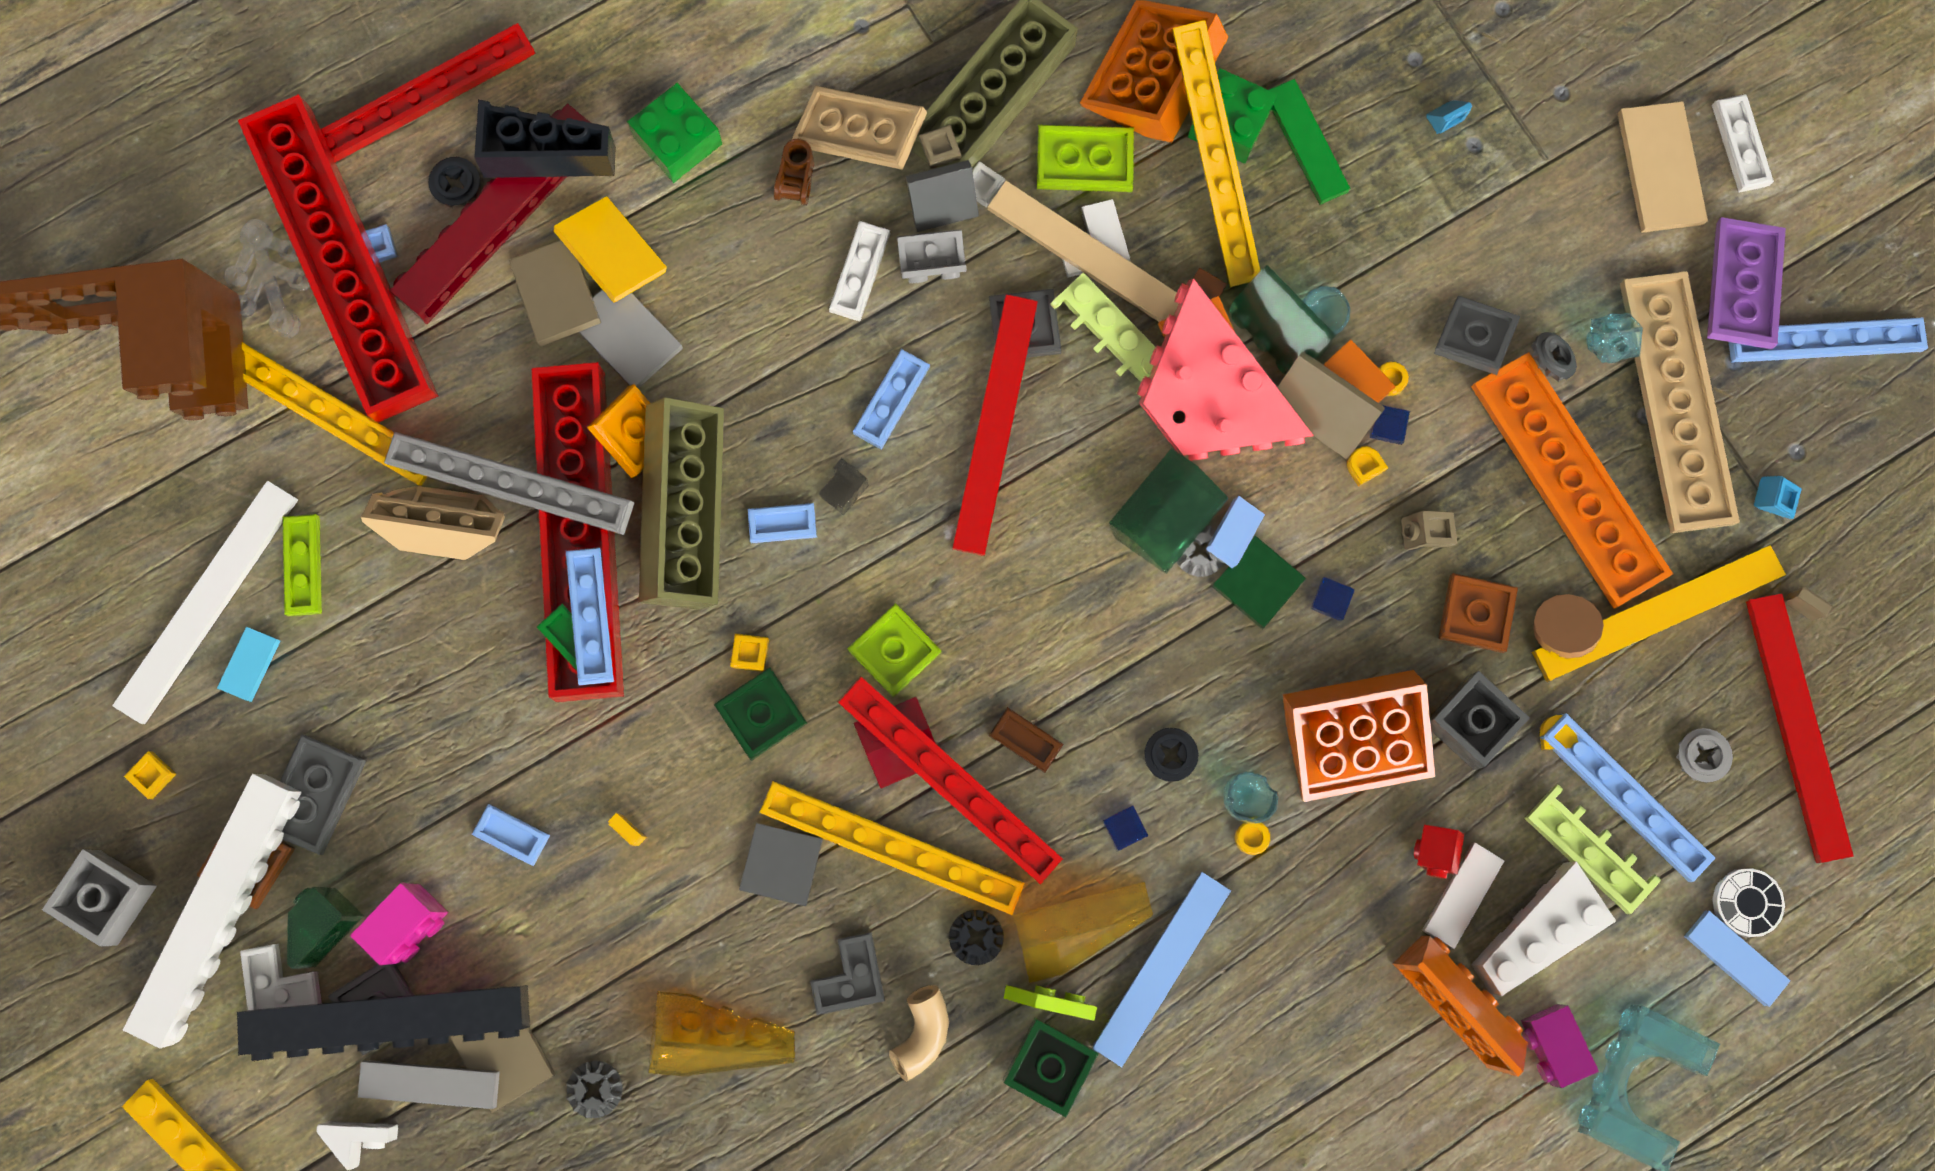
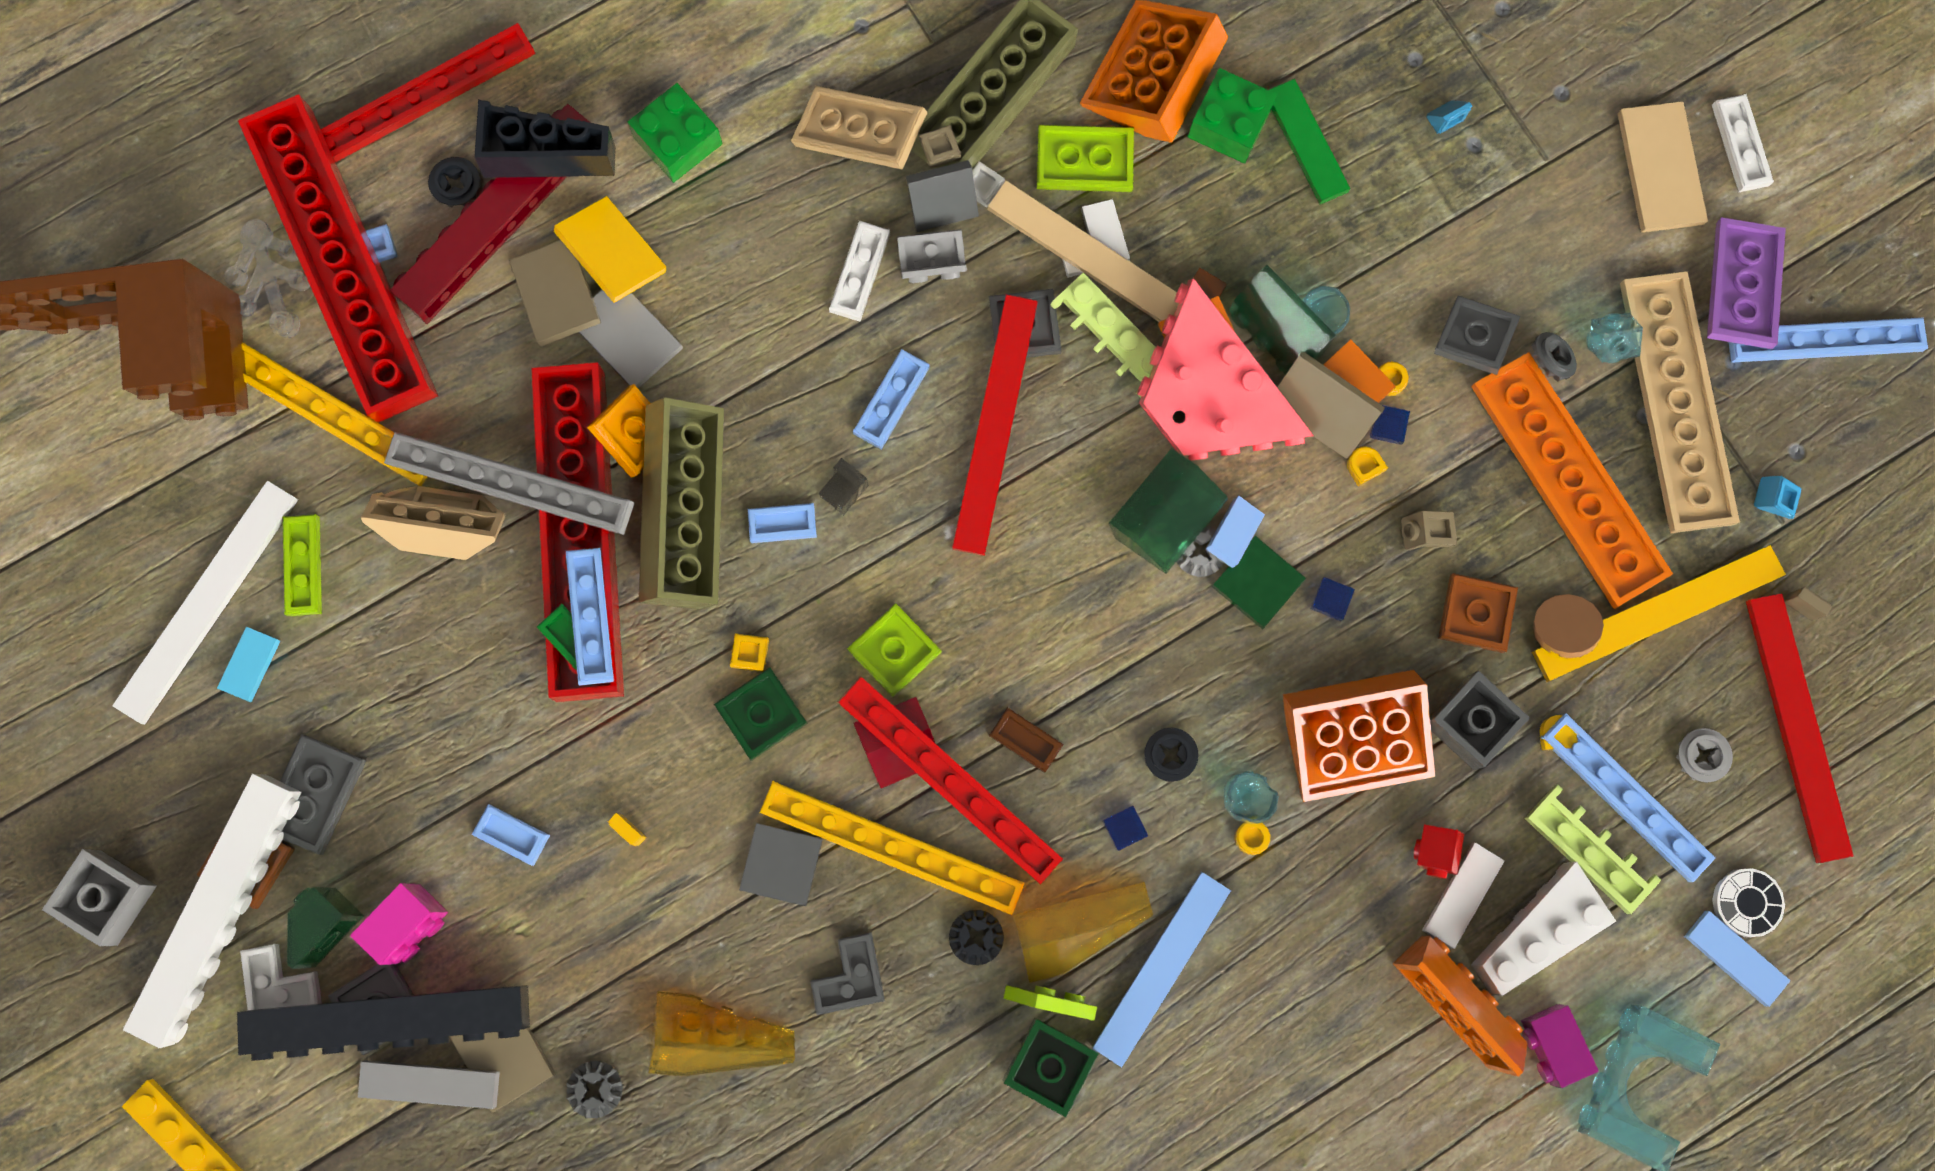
yellow tile [124,751,176,800] -> none
white slope [317,1121,398,1170] -> none
reddish brown piece [774,139,814,206] -> none
tan cylinder [889,985,949,1082] -> none
yellow plate [1172,20,1262,287] -> none

